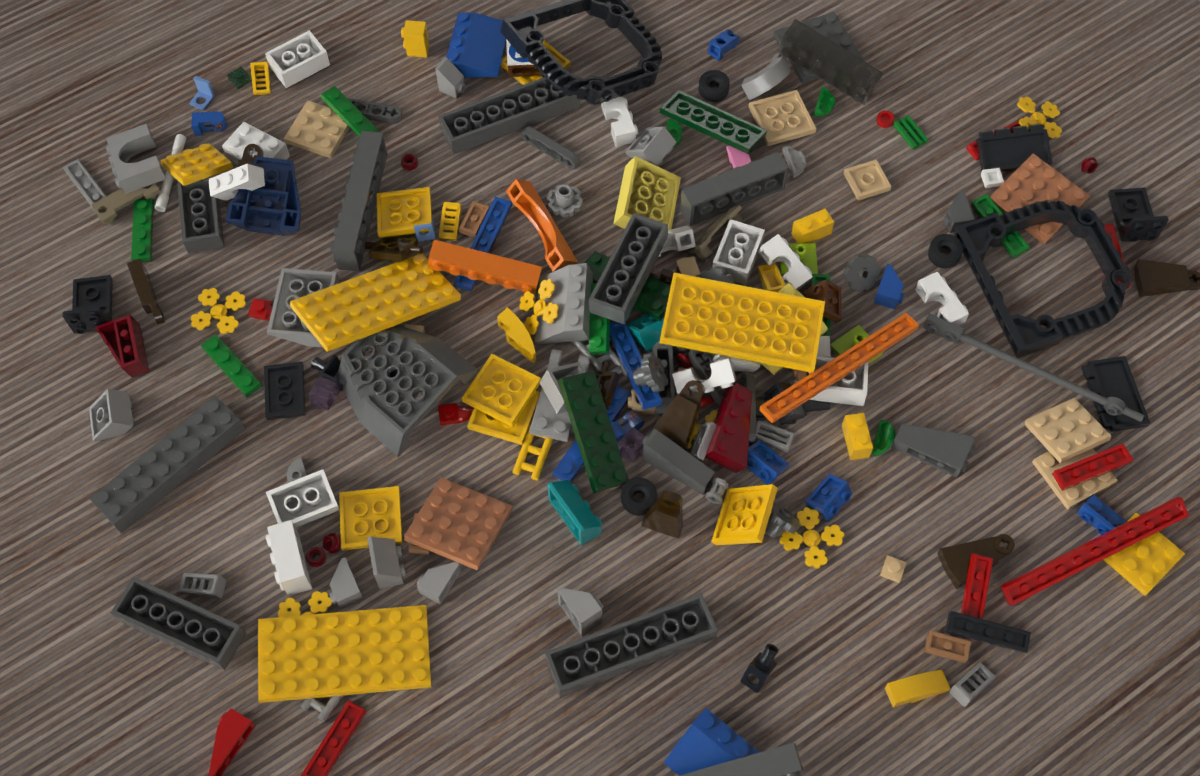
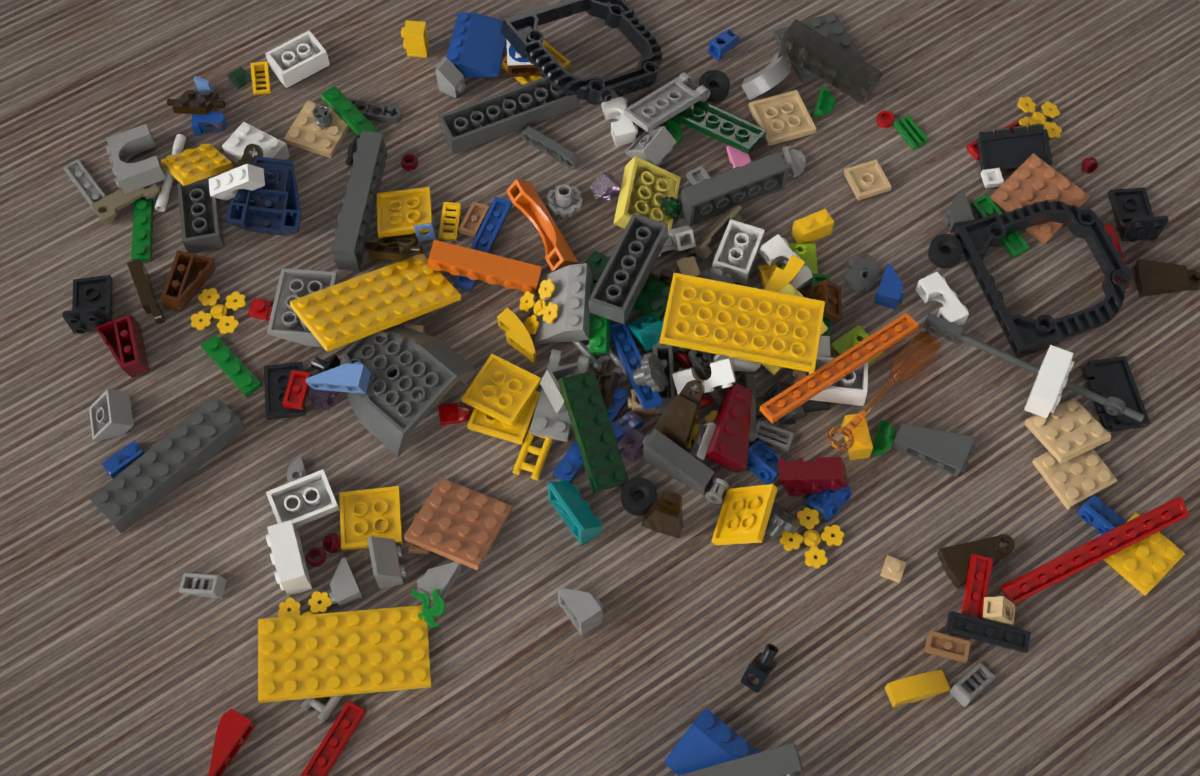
dark grey brick [111,577,246,670] -> none
dark grey brick [545,593,718,698] -> none
red plate [1052,443,1134,491] -> none
none -> blue bracket [101,440,145,479]
none -> reddish brown wedge [161,250,216,312]
none -> dark brown plate [167,90,225,114]
none -> red plate [282,370,312,410]
none -> medium blue slope [306,362,372,394]
none -> dark grey wheel [312,105,332,127]
none -> black piece [345,135,360,166]
none -> green piece [412,589,446,628]
none -> brick [589,171,622,202]
none -> light grey hinge [624,72,710,132]
none -> dark green plant [661,196,681,219]
none -> light grey plate [686,166,711,185]
none -> yellow slope [764,255,805,292]
none -> dark red wedge [778,457,848,497]
none -> clear orange piece [828,332,940,451]
none -> tan brick [983,596,1015,625]
none -> white brick [1024,345,1075,418]

